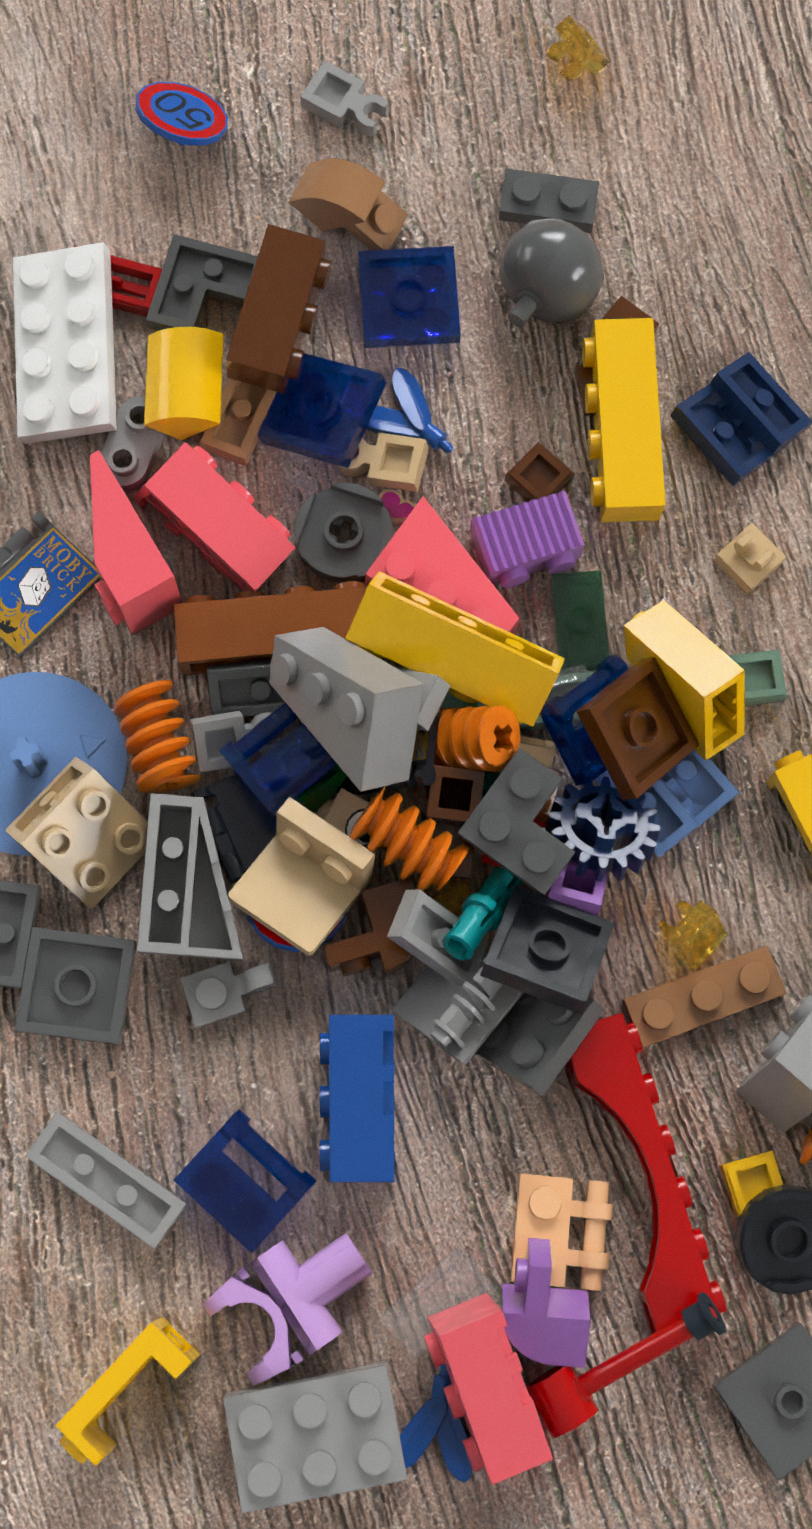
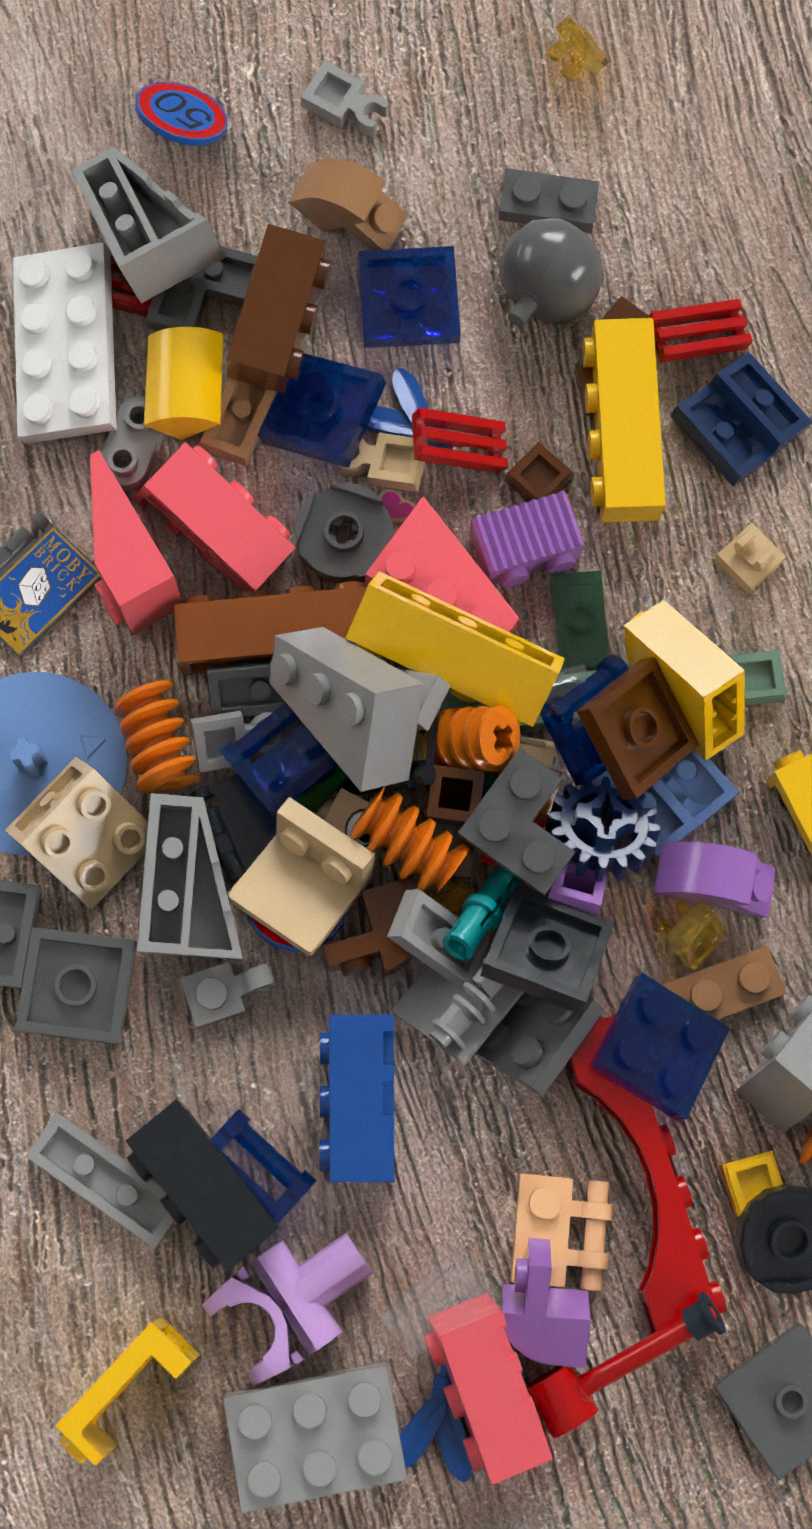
none -> light grey wedge [71,147,226,303]
none -> black brick [126,1099,281,1271]
none -> red tile [412,407,508,473]
none -> clear blue plate [590,973,730,1122]
none -> red tile [648,299,753,363]
none -> medium lavender brick [654,842,776,918]

